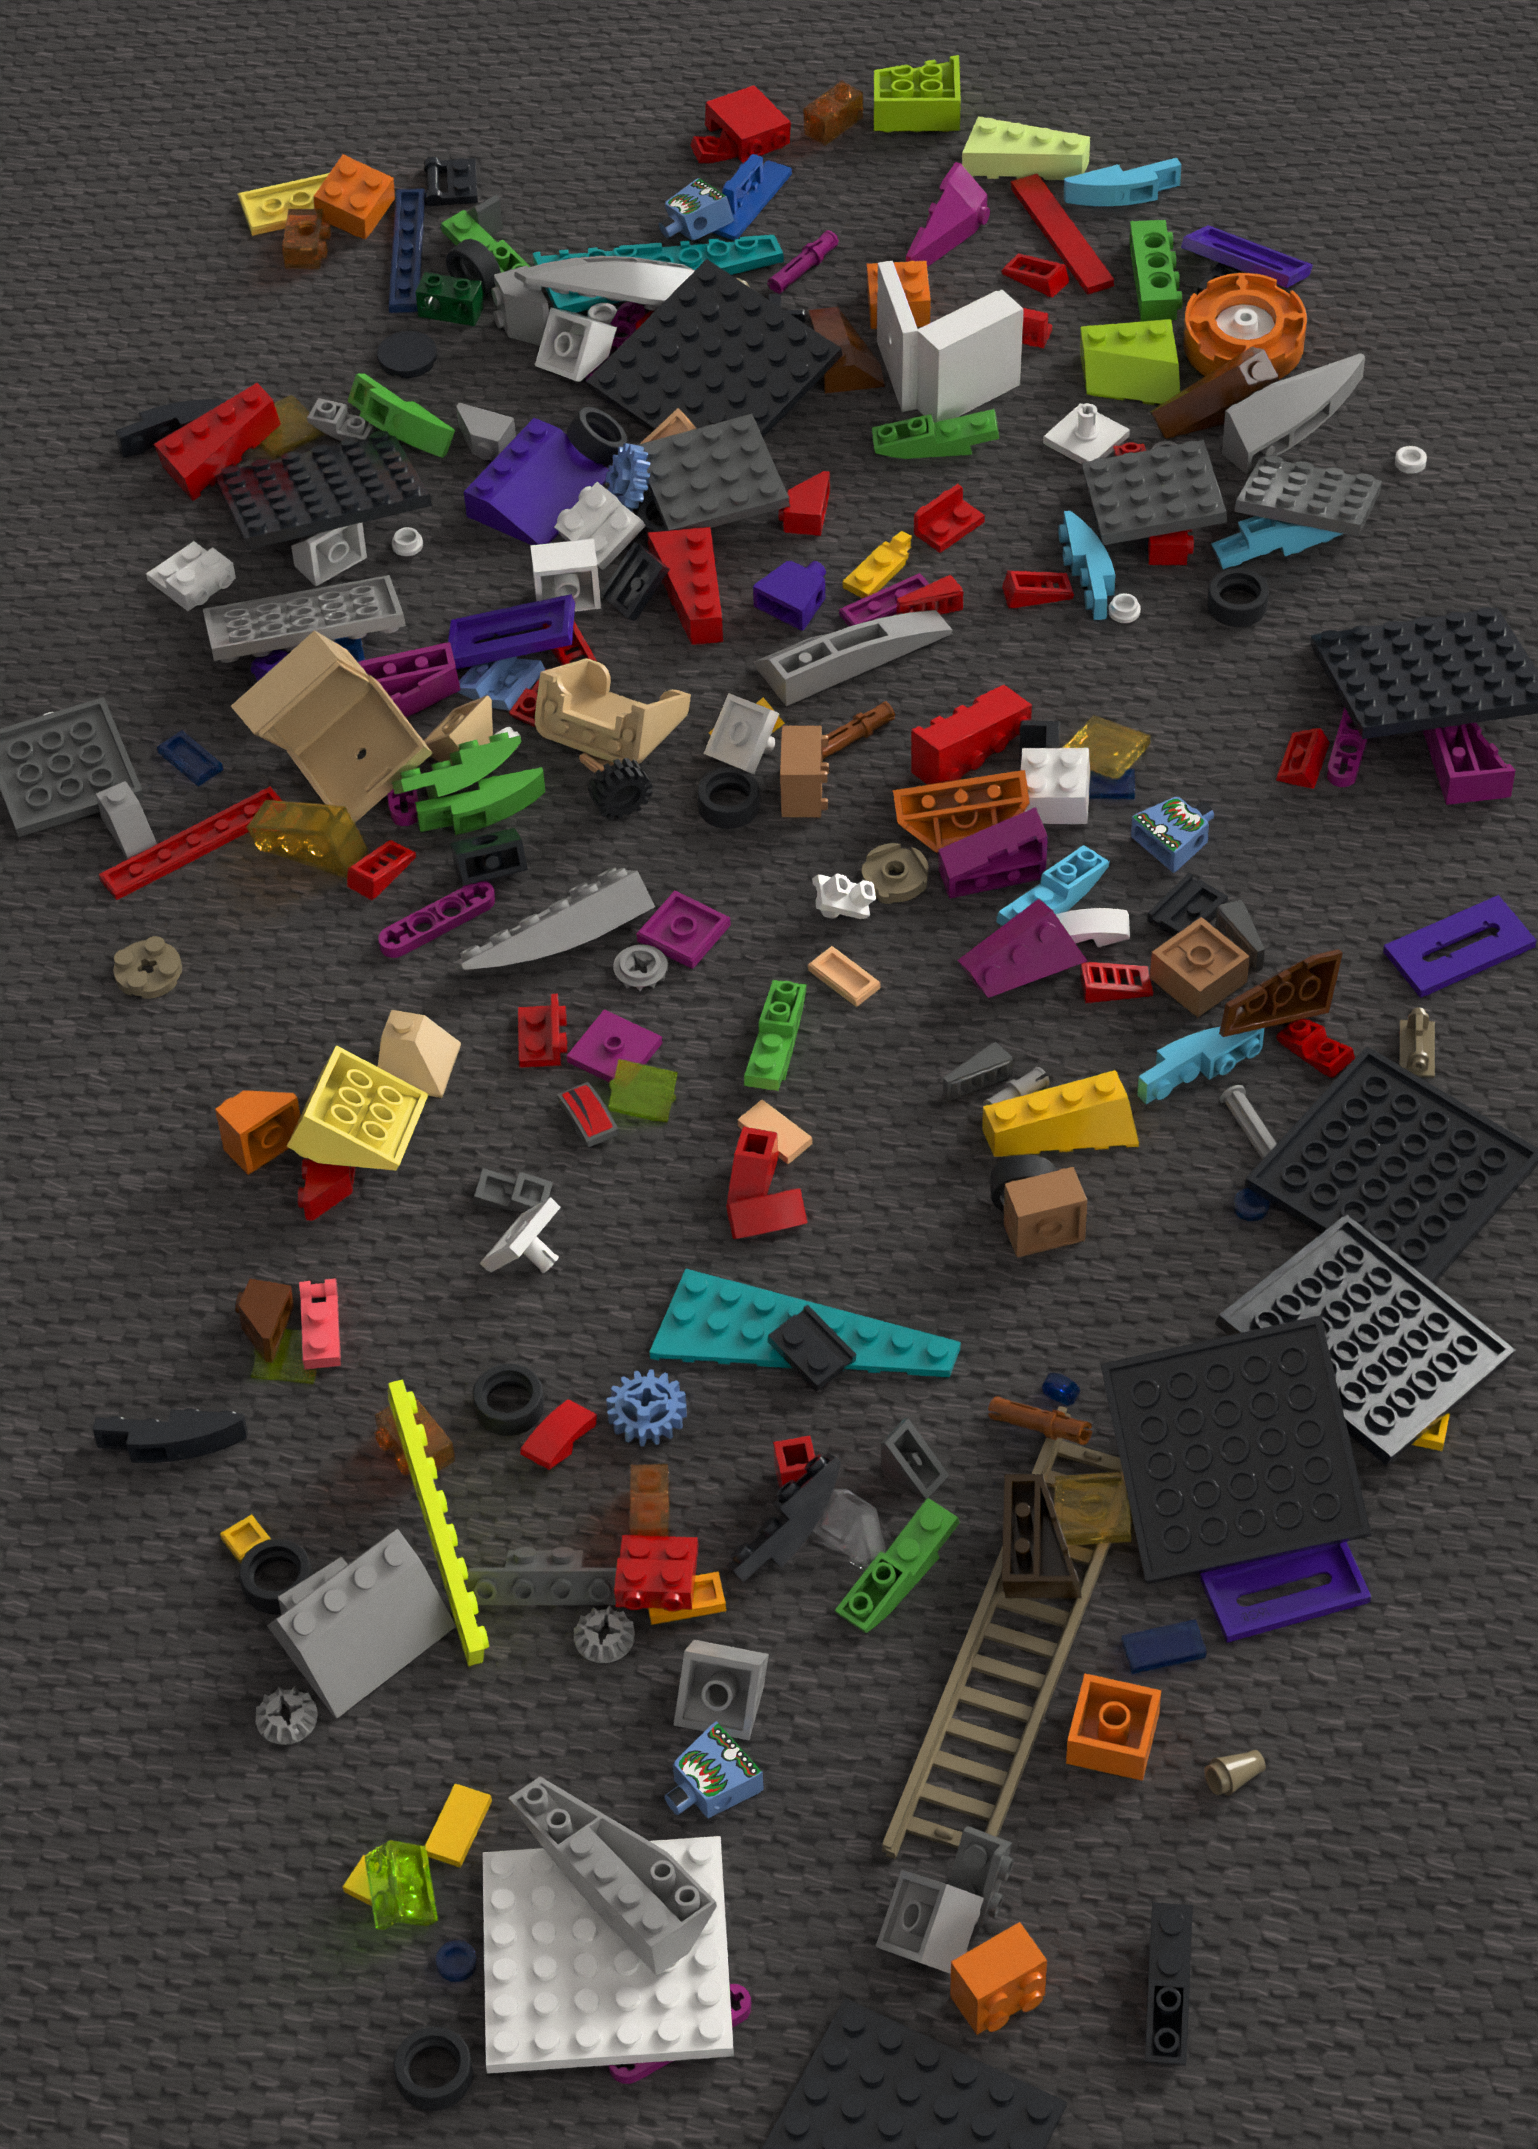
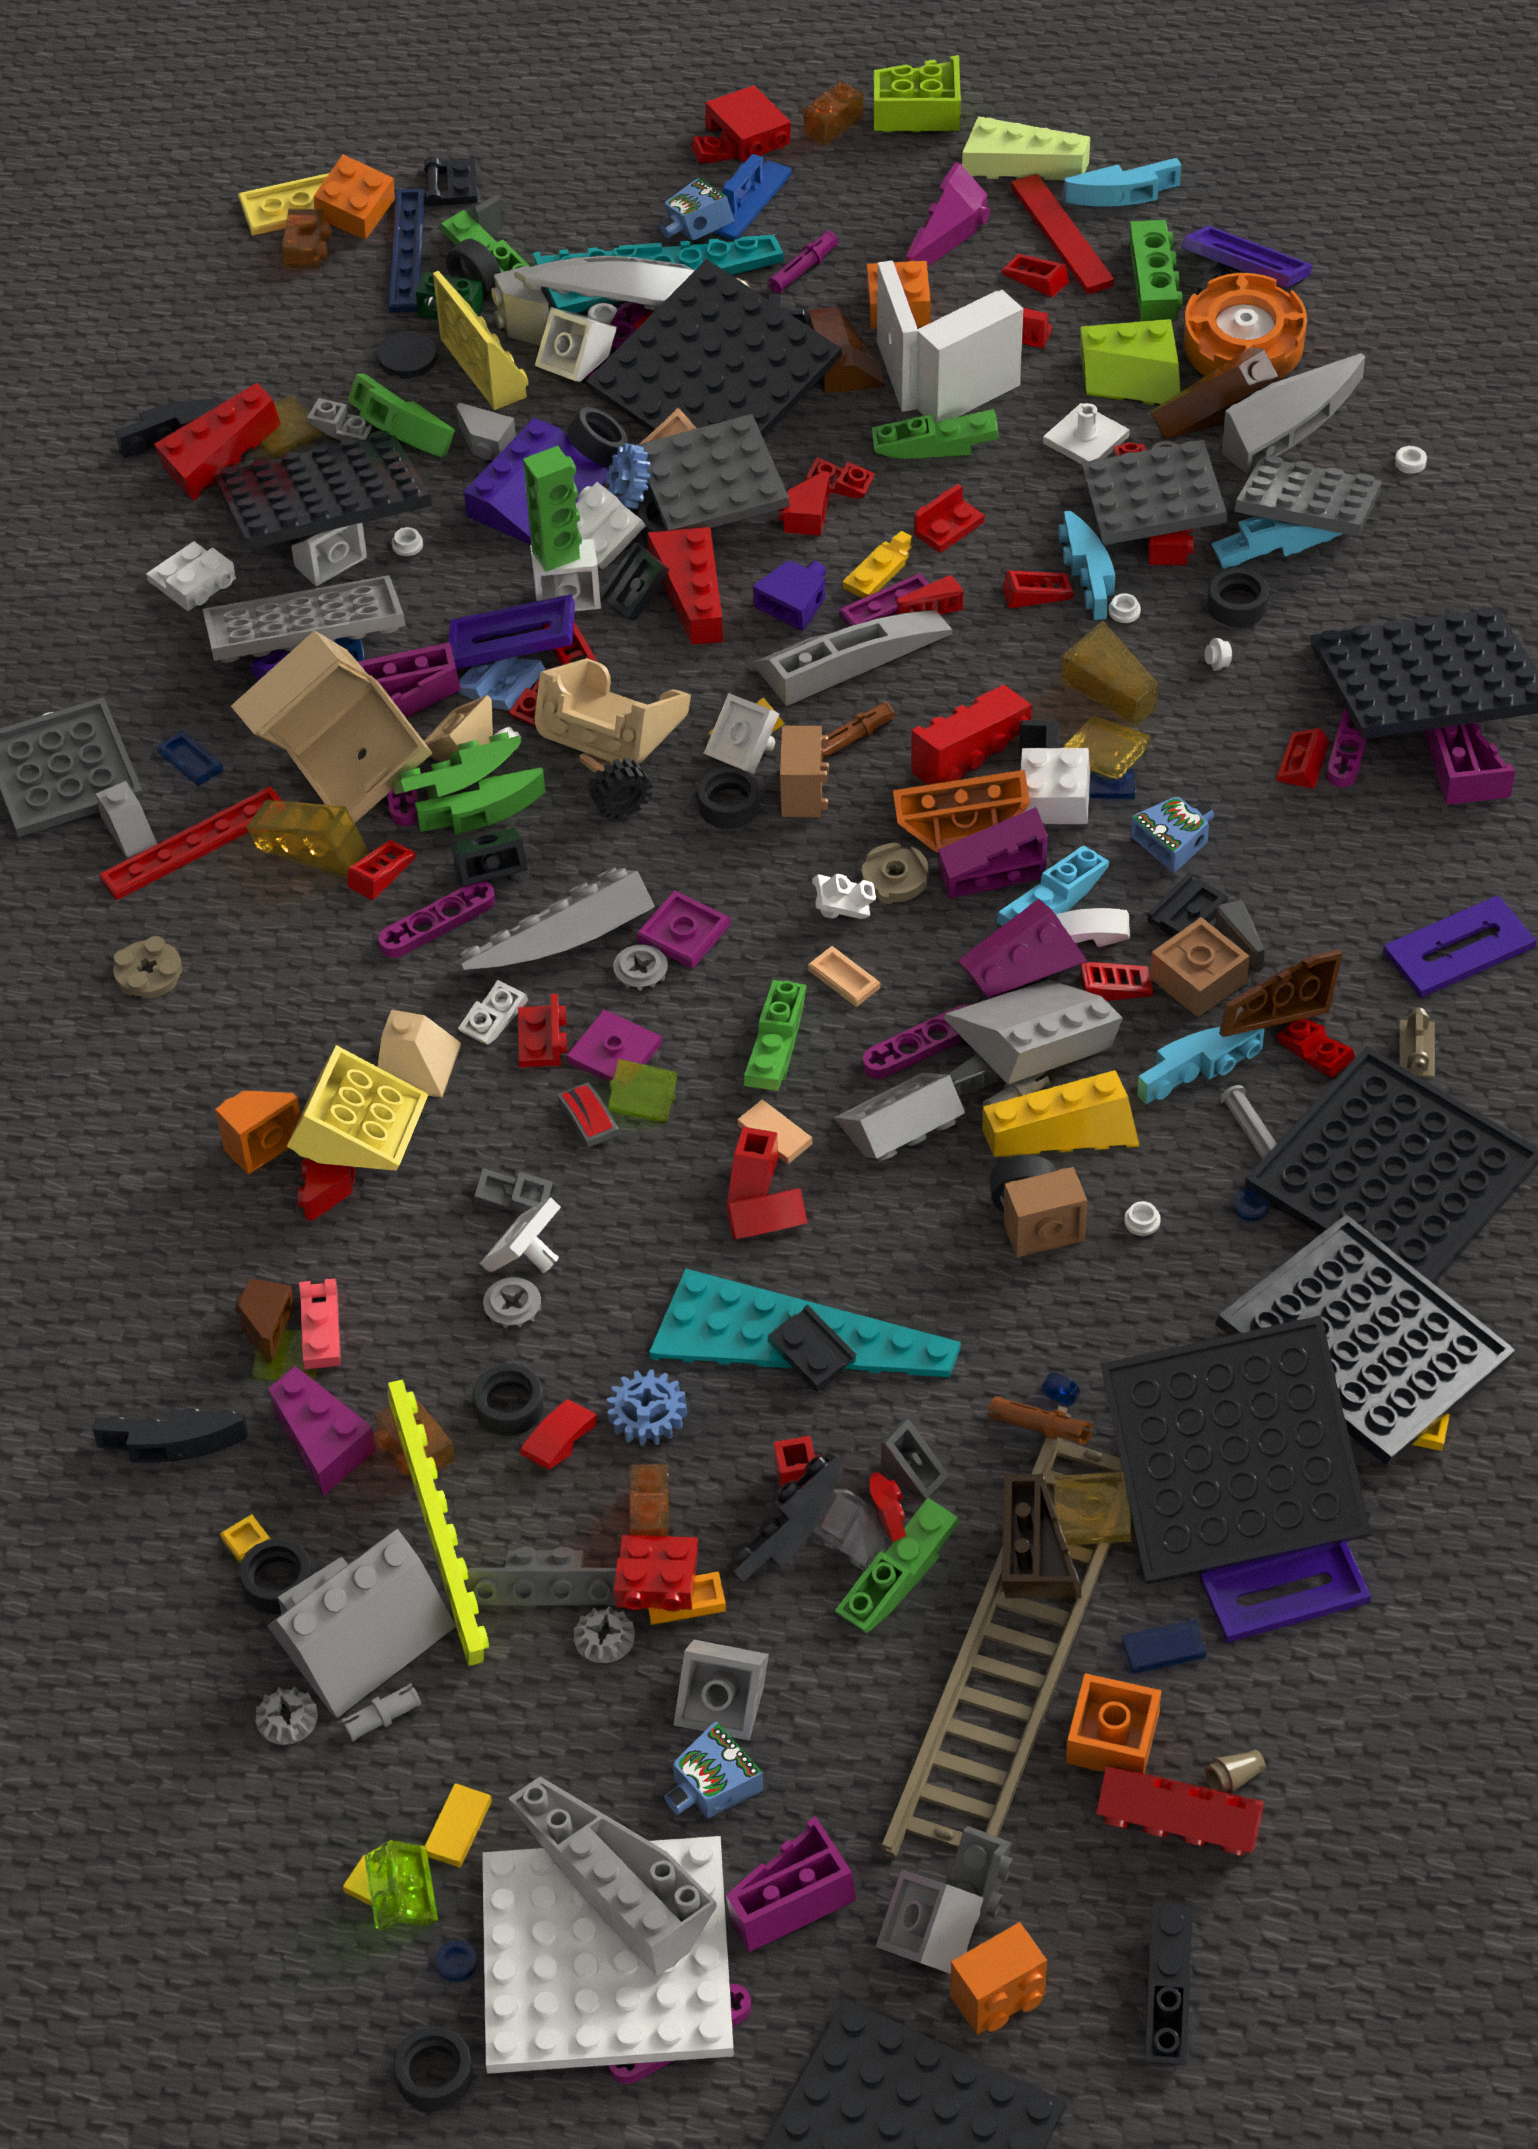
none -> magenta wedge [268,1366,376,1496]
none -> light grey pin [341,1683,422,1742]
none -> light yellow slope [433,271,529,410]
none -> white slope [458,980,528,1045]
none -> light grey gear [483,1277,541,1329]
none -> bright green brick [523,446,582,572]
none -> magenta wedge [726,1816,856,1952]
none -> red slope [805,457,875,498]
none -> light grey slope [834,1073,965,1161]
none -> magenta beam [863,1004,971,1079]
none -> red slope [870,1471,906,1542]
none -> light grey slope [944,980,1123,1084]
none -> clear yellow wedge [1061,621,1159,727]
none -> red wedge [1096,1765,1265,1856]
none -> white plate [1124,1201,1160,1236]
none -> white plate [1205,638,1232,671]

